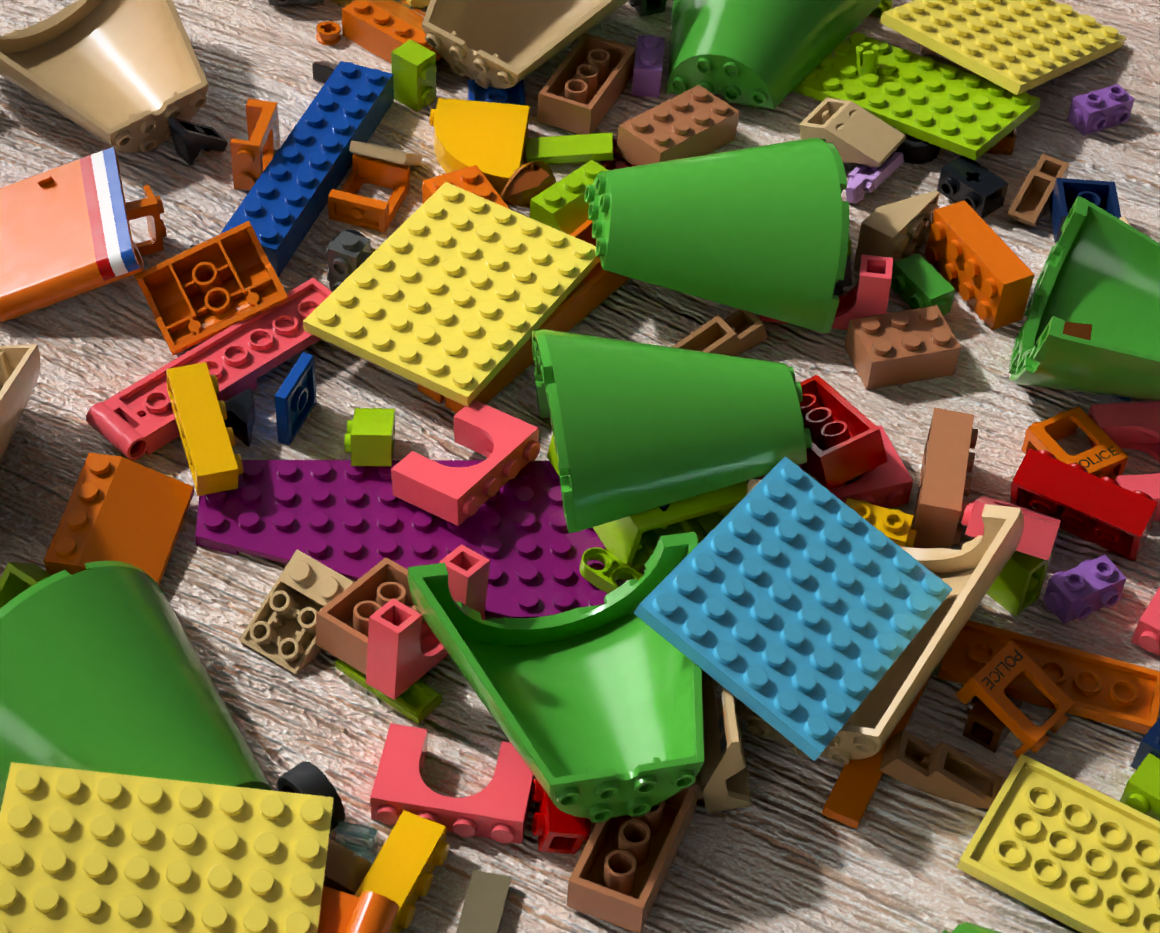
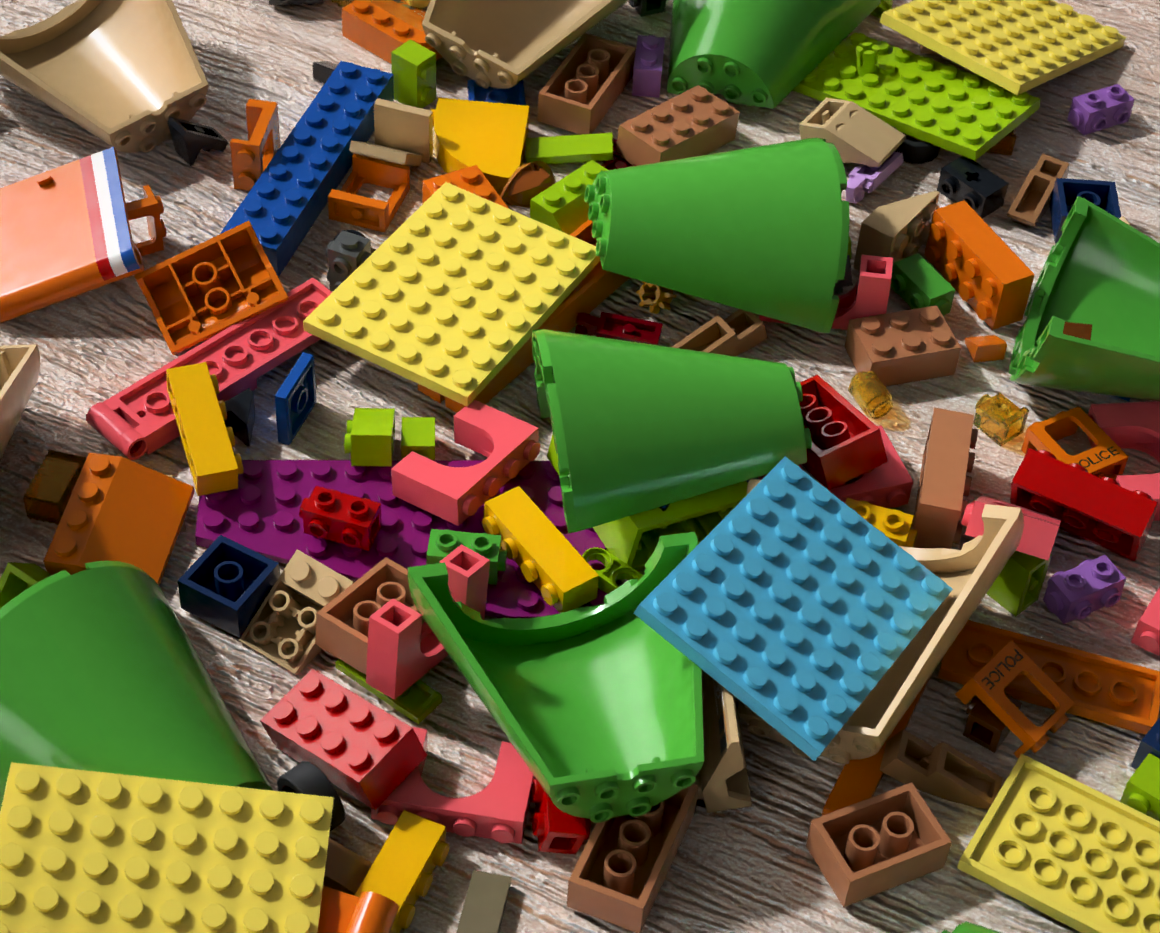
orange bush [316,21,341,46] -> none
clear light blue tile [335,821,378,862] -> none
none -> clear orange brick [23,450,87,525]
none -> dark blue brick [178,535,280,638]
none -> brick [260,669,427,810]
none -> red brick [299,486,382,551]
none -> tan tile [374,98,433,163]
none -> lime brick [401,417,435,460]
none -> bright green brick [427,529,507,585]
none -> yellow brick [482,486,599,613]
none -> dark red plate [575,311,663,345]
none -> light orange gear [636,281,677,314]
none -> nougat brick [806,782,952,907]
none -> clear yellow brick [848,371,893,419]
none -> orange slope [965,335,1007,363]
none -> clear yellow brick [973,393,1029,446]

